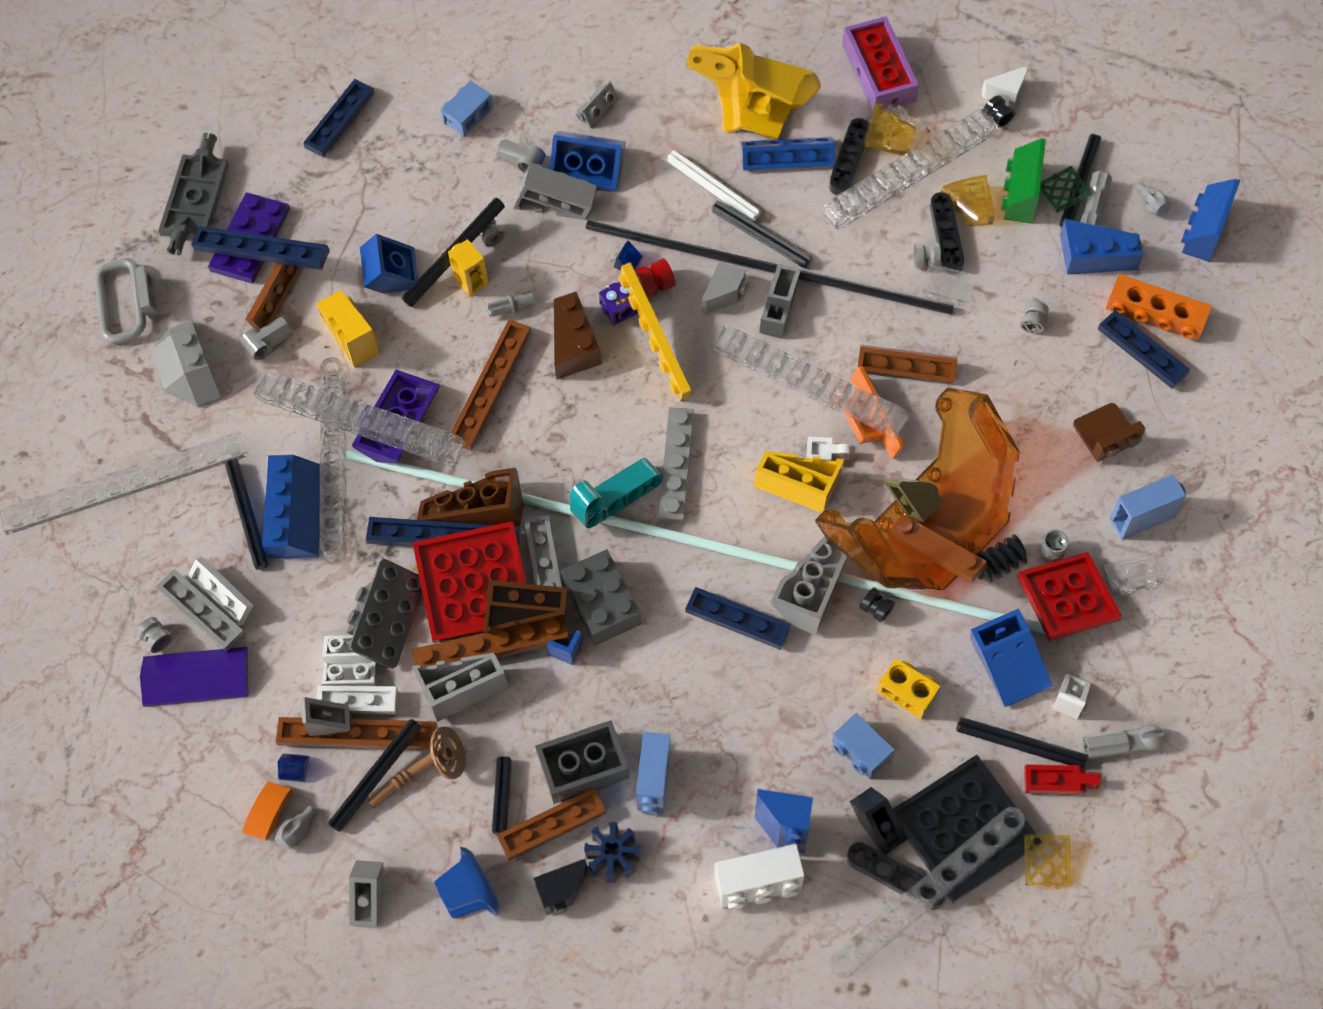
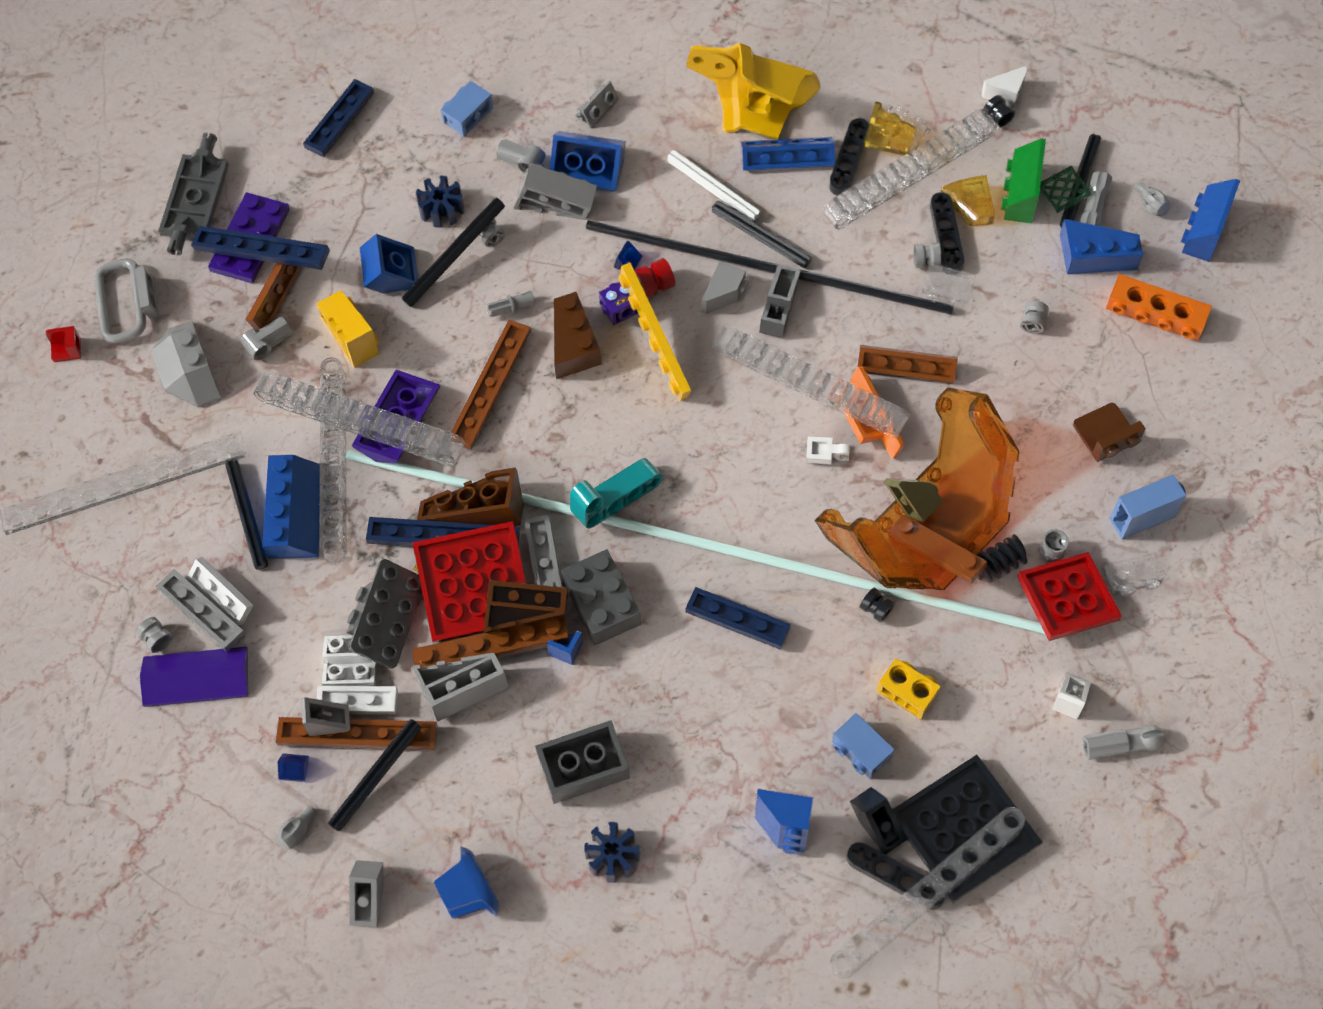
orange slope [242,781,292,841] -> none
medium nougat dish [367,726,466,808] -> none
yellow brick [448,239,489,296] -> none
black axle [492,756,512,835] -> none
dark orange plate [497,788,607,861] -> none
black slope [533,858,588,916] -> none
medium blue brick [636,732,671,815] -> none
light grey plate [658,407,694,524] -> none
white brick [714,844,804,910] -> none
yellow wedge [753,451,845,514] -> none
light grey wedge [771,531,854,635] -> none
brick [843,16,919,114] -> none
black axle [956,717,1087,768] -> none
blue slope [970,608,1053,707] -> none
red hinge [1024,764,1101,795] -> none
clear yellow window [1025,834,1071,887] -> none
dark blue plate [1098,310,1190,389] -> none
none -> red panel [46,326,81,362]
none -> dark blue gear [416,175,465,228]

